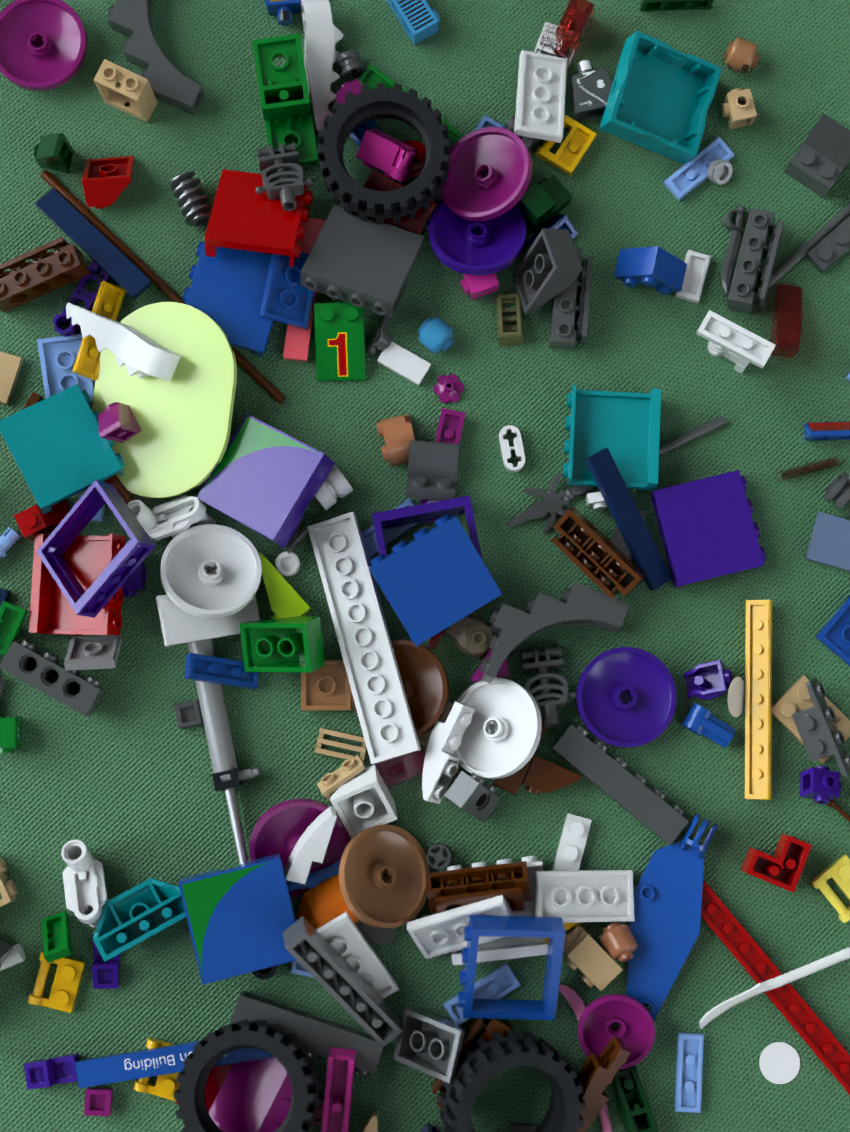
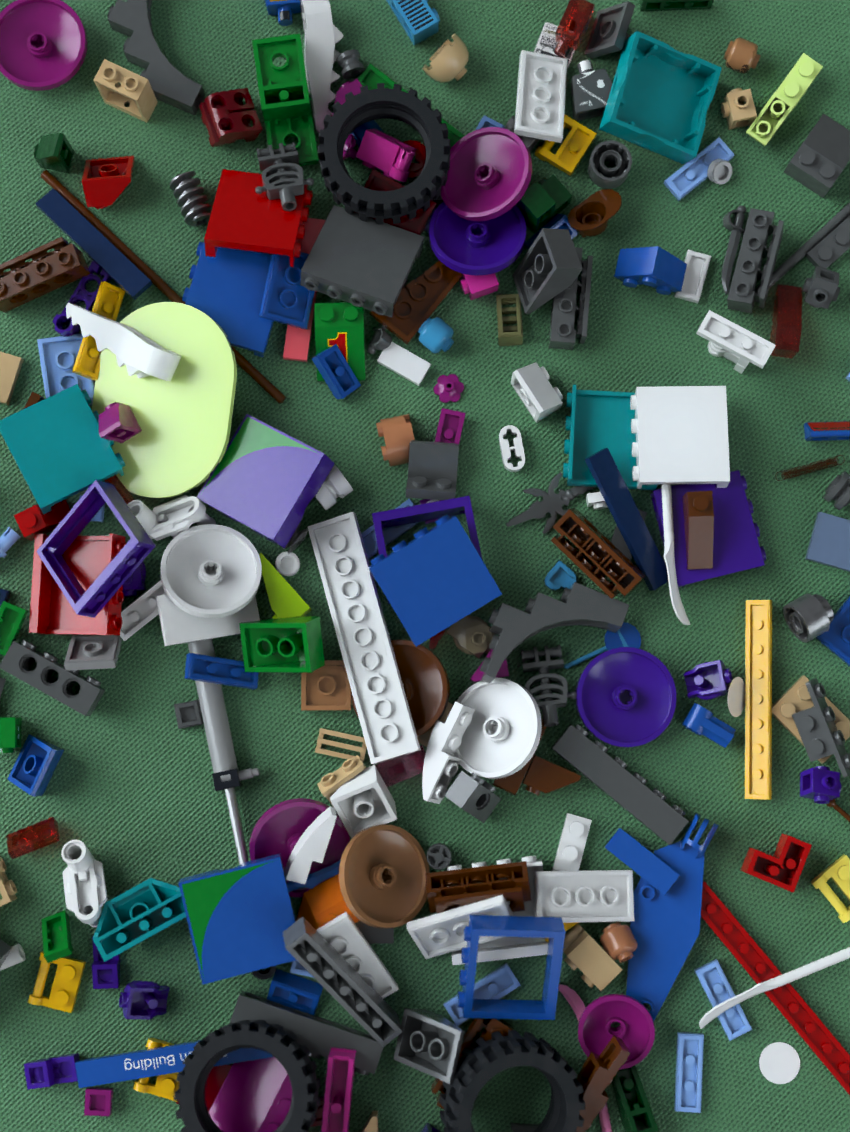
none -> blue slope [7,734,64,797]
none -> clear red plate [7,817,60,859]
none -> dark purple hand [119,980,170,1020]
none -> white plate [120,580,167,641]
none -> dark red hips [199,88,263,147]
none -> blue slope [267,969,323,1015]
none -> blue slope [312,344,361,400]
none -> magenta plant [343,134,358,160]
none -> reddish brown wing [369,261,463,344]
none -> tan cylinder [422,33,469,83]
none -> white slope [510,362,563,423]
none -> dark azure tile [544,560,577,590]
none -> blue piece [564,622,641,669]
none -> reddish brown piece [568,189,622,238]
none -> dark grey tile [584,1,635,59]
none -> dark grey piece [588,140,632,189]
none -> blue tile [605,828,680,895]
none -> white panel [630,386,730,489]
none -> white piece [661,484,690,625]
none -> reddish brown slope [682,491,714,570]
none -> light blue tile [694,959,752,1041]
none -> yellowish green slope [746,53,823,146]
none -> flat silver piece [783,593,834,643]
none -> dark grey brick [802,266,840,309]

